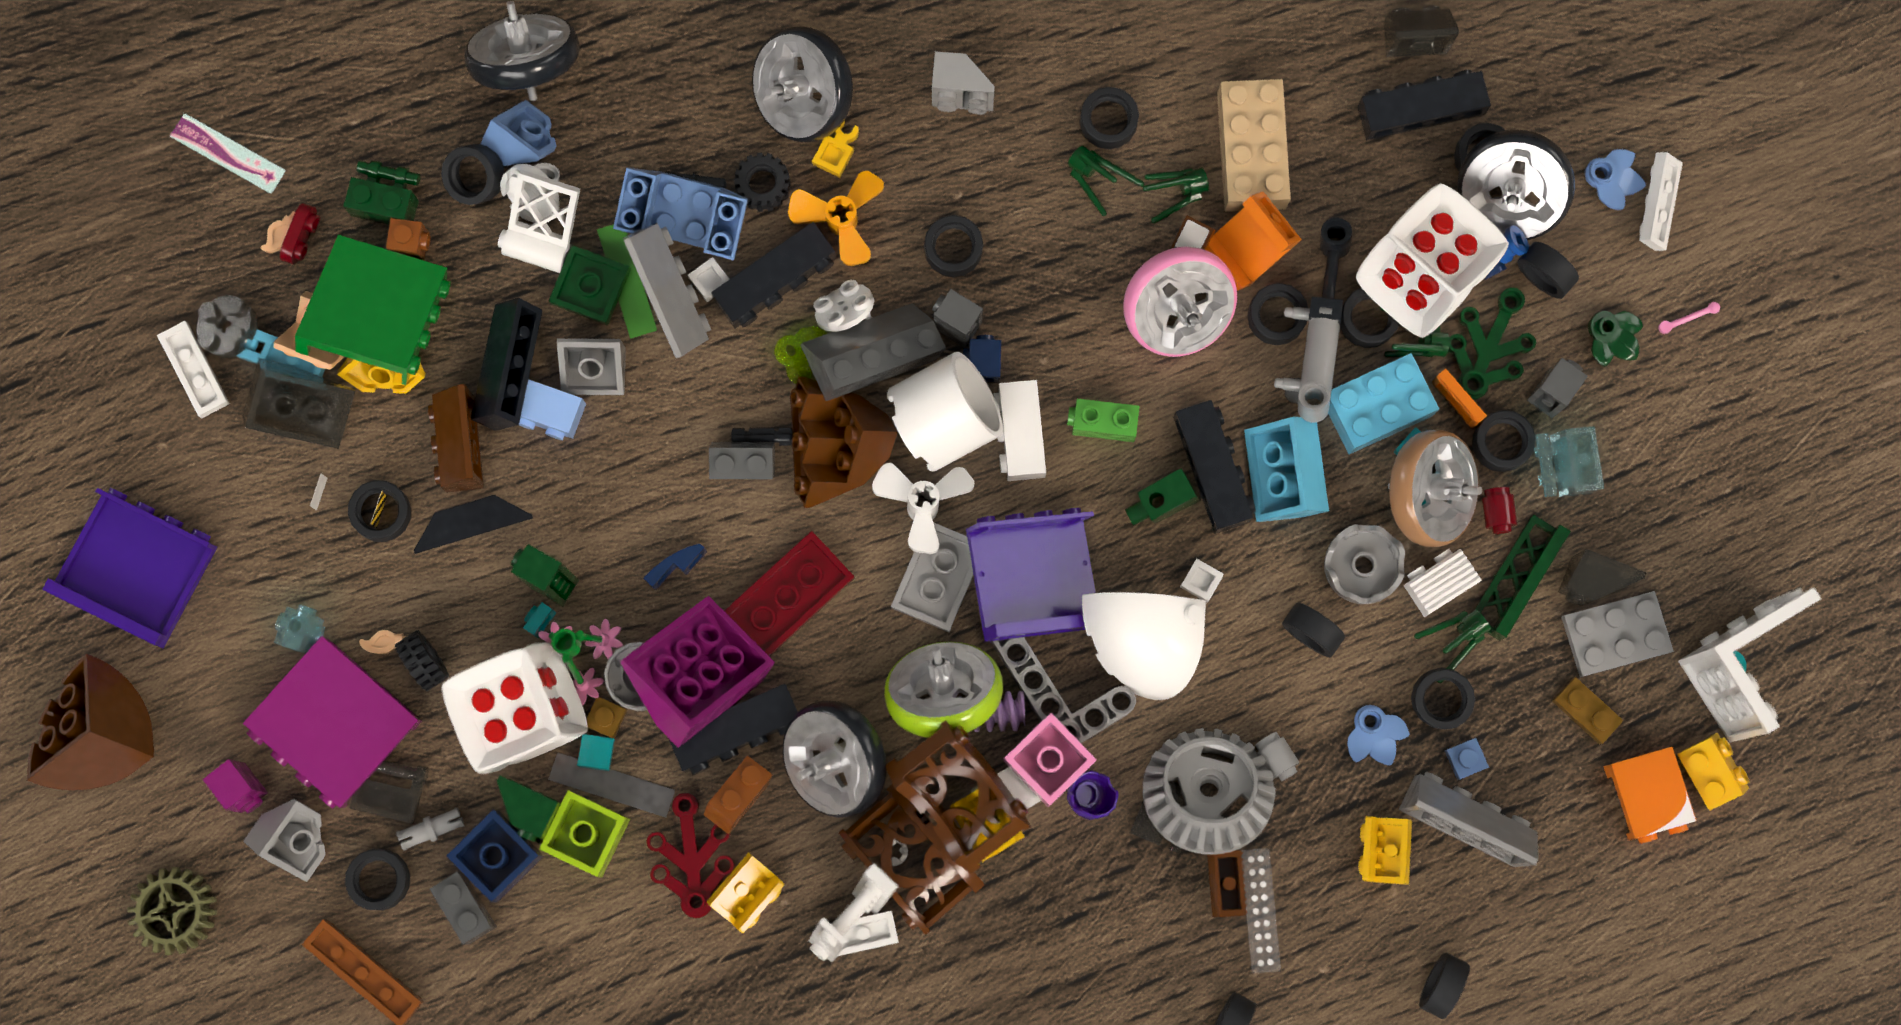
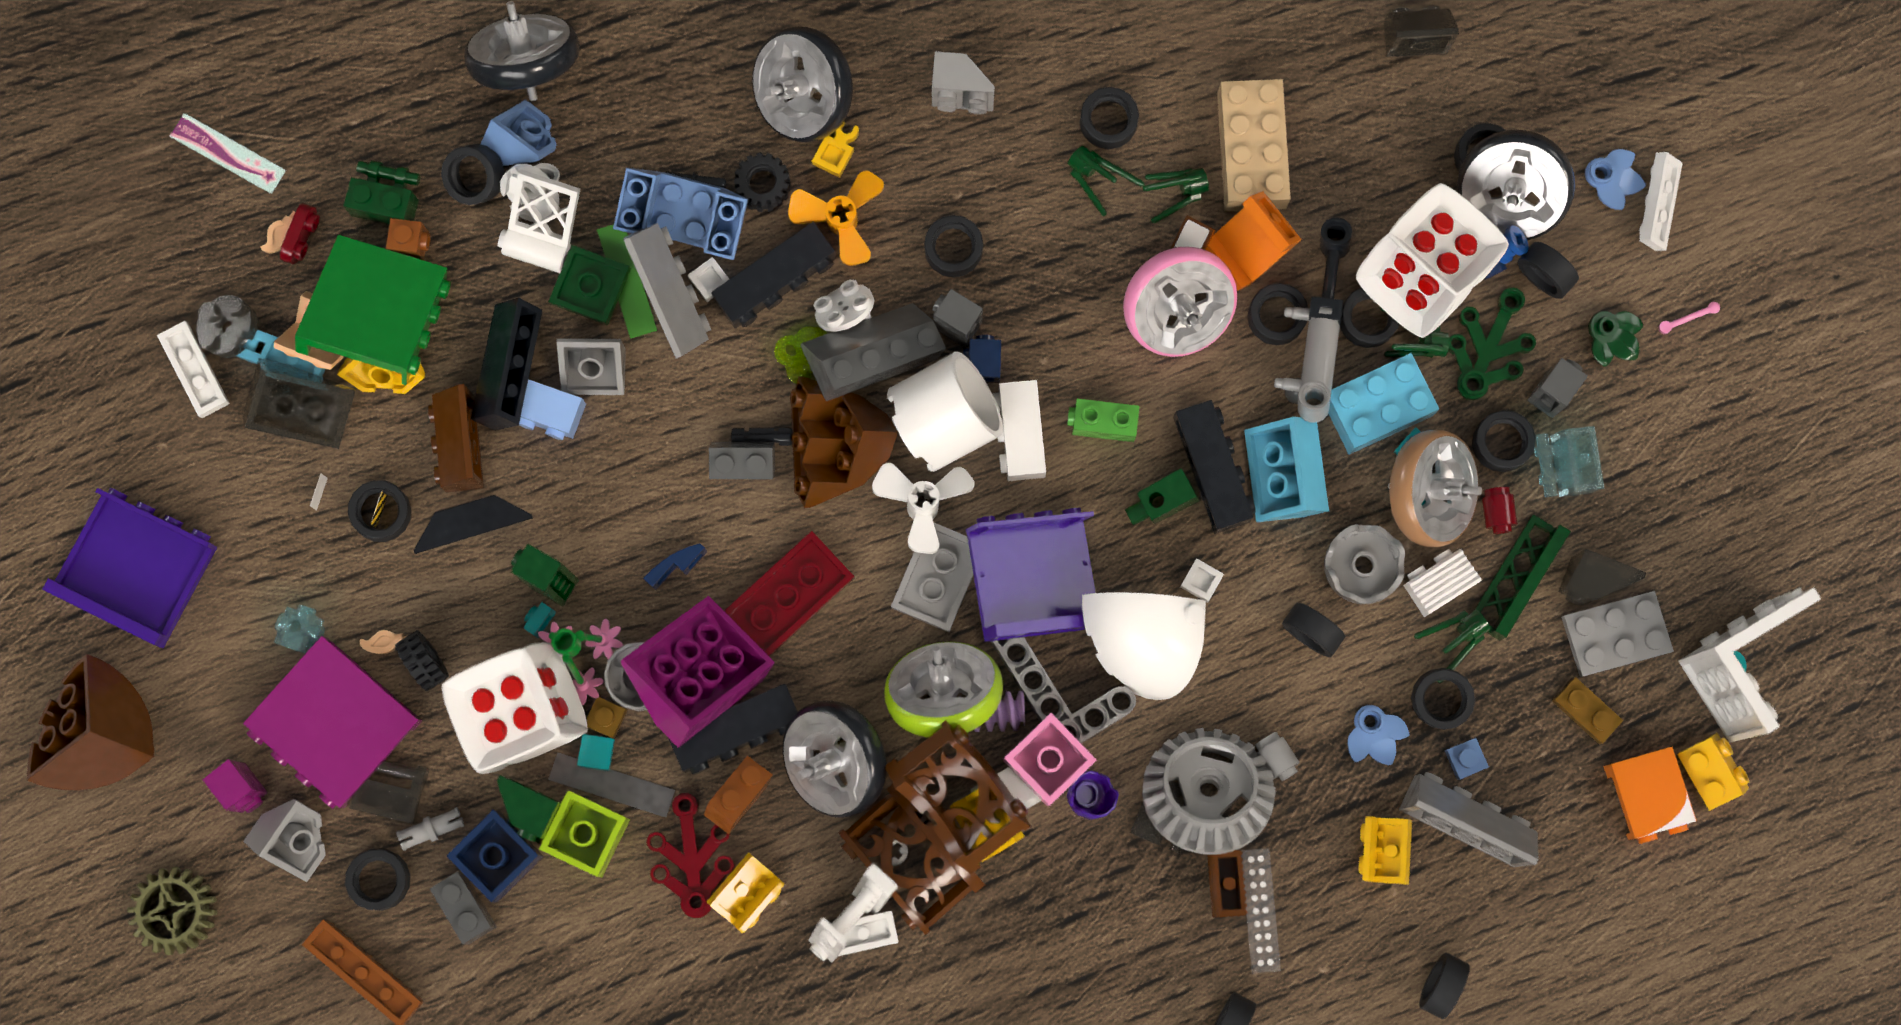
black brick [1357,70,1491,141] -> none
orange tile [1432,368,1487,428] -> none

